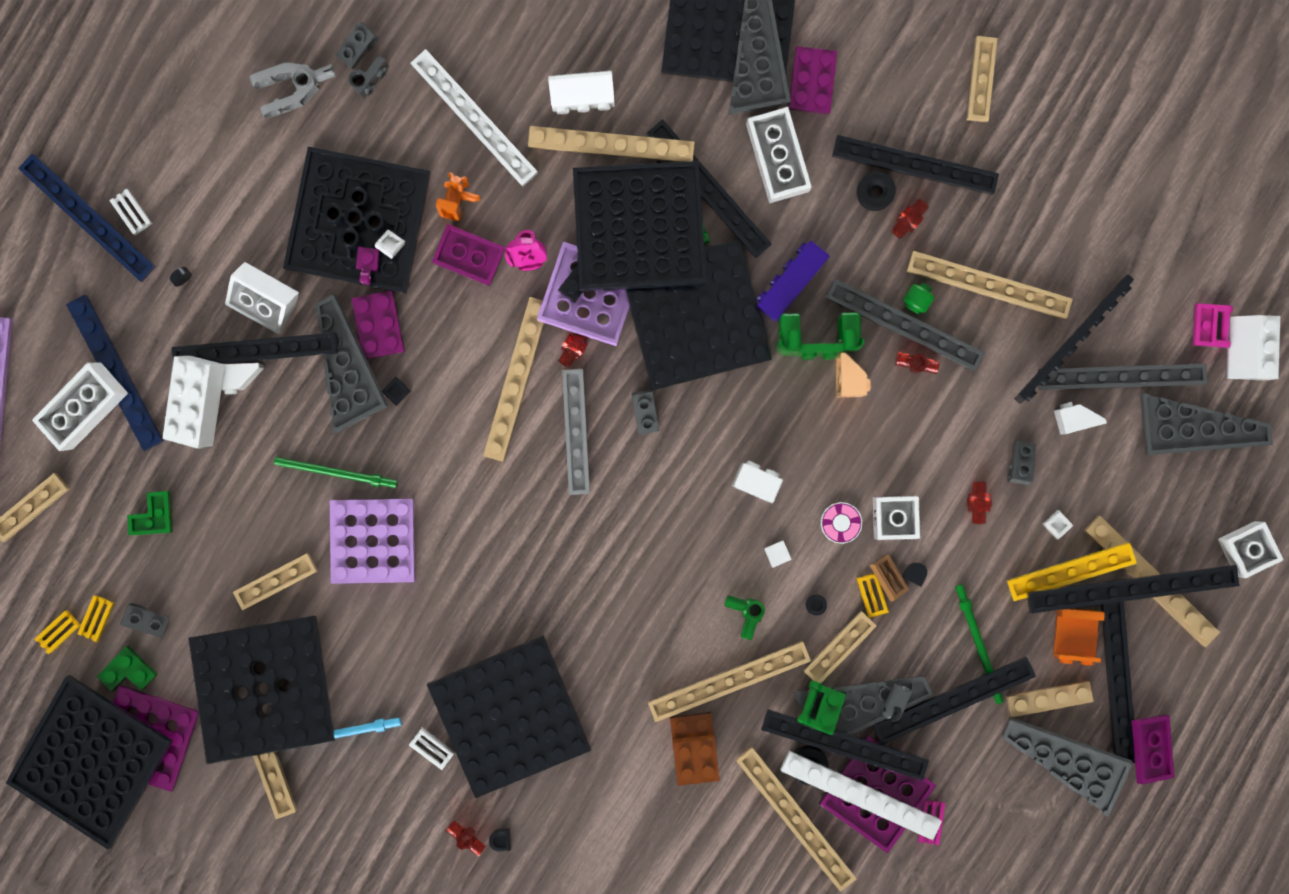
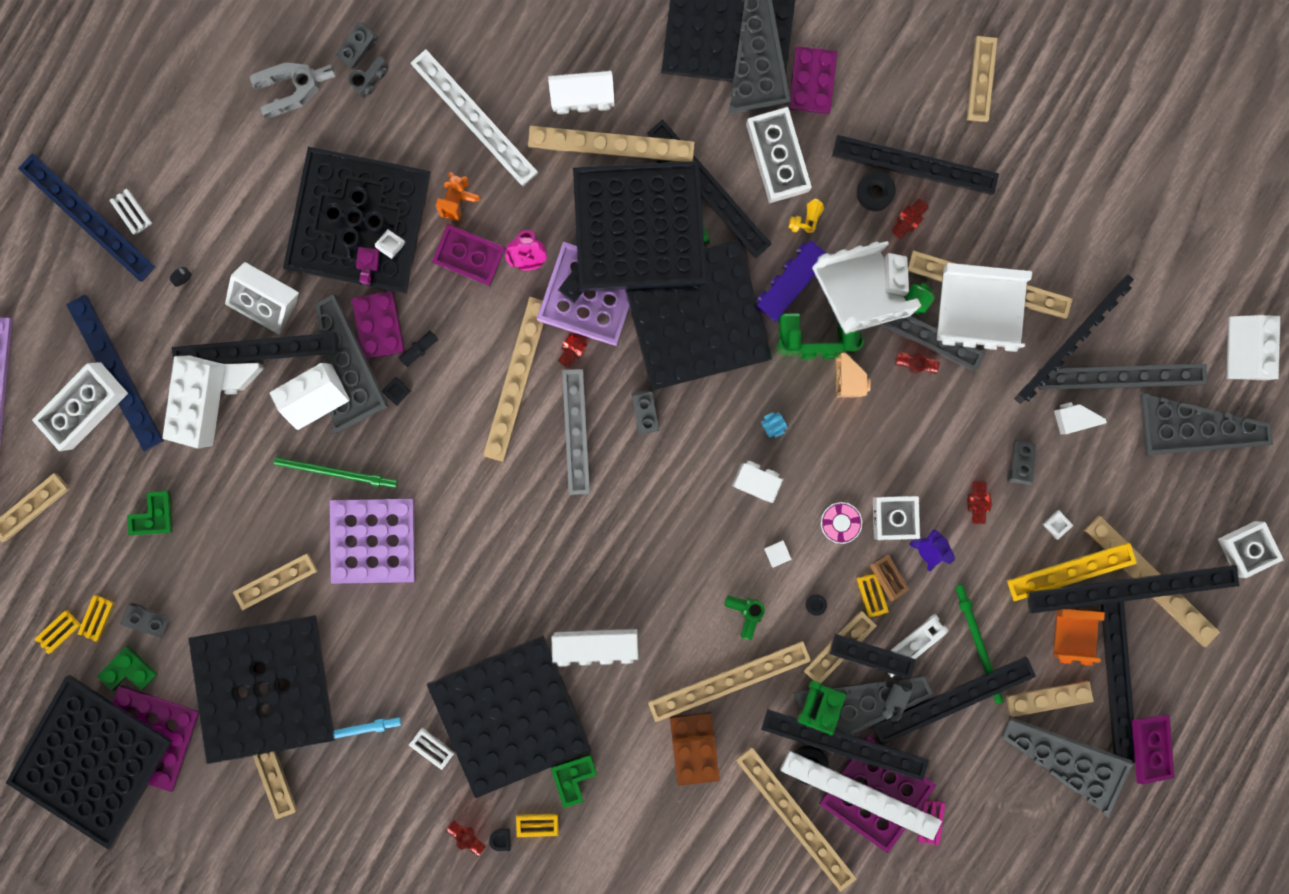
black tile [902,562,927,587] -> none
dark pink plate [1192,303,1233,348] -> none
none -> white slope [270,363,350,430]
none -> black pin [399,330,438,367]
none -> yellow tile [516,813,559,837]
none -> green plate [551,754,597,808]
none -> white brick [552,629,638,666]
none -> medium azure gear [761,412,788,438]
none -> yellow piece [788,199,824,233]
none -> white panel [812,241,921,334]
none -> black plate [829,633,916,680]
none -> white plate [885,253,909,296]
none -> white plate [888,614,949,677]
none -> dark purple piece [910,529,955,571]
none -> white panel [937,263,1032,352]

